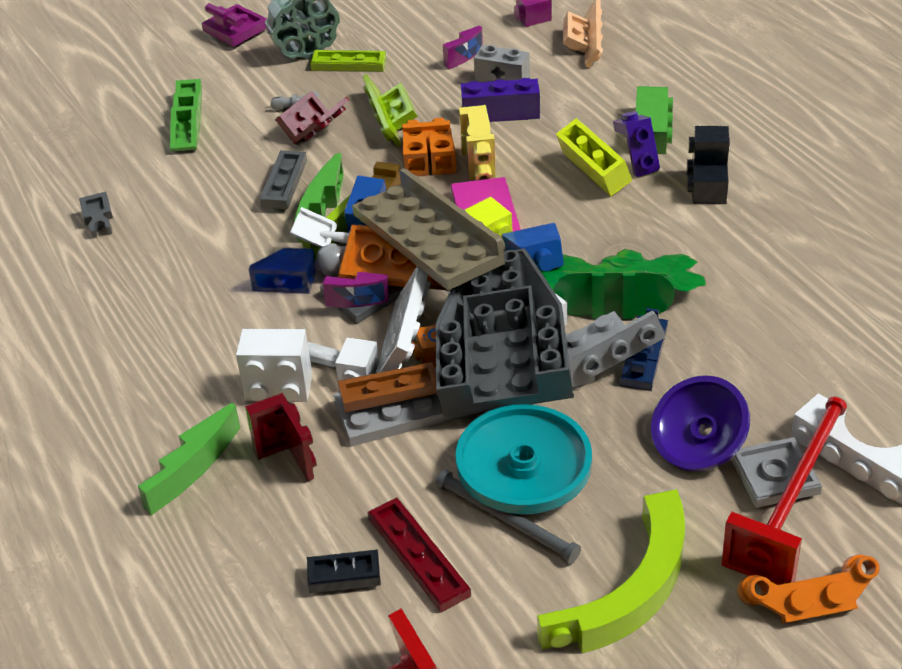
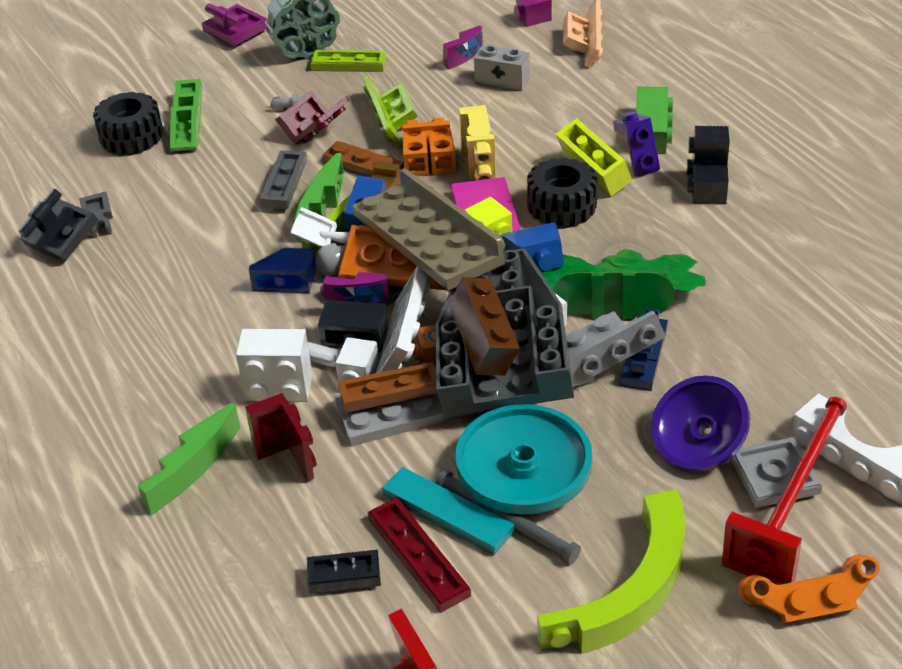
dark purple brick [461,78,540,122] -> none
none -> black plate [18,188,98,262]
none -> black tyre [93,92,163,154]
none -> black brick [318,300,388,352]
none -> dark orange plate [323,141,404,177]
none -> teal tile [382,466,515,555]
none -> reddish brown brick [449,277,520,376]
none -> black tyre [527,158,597,227]

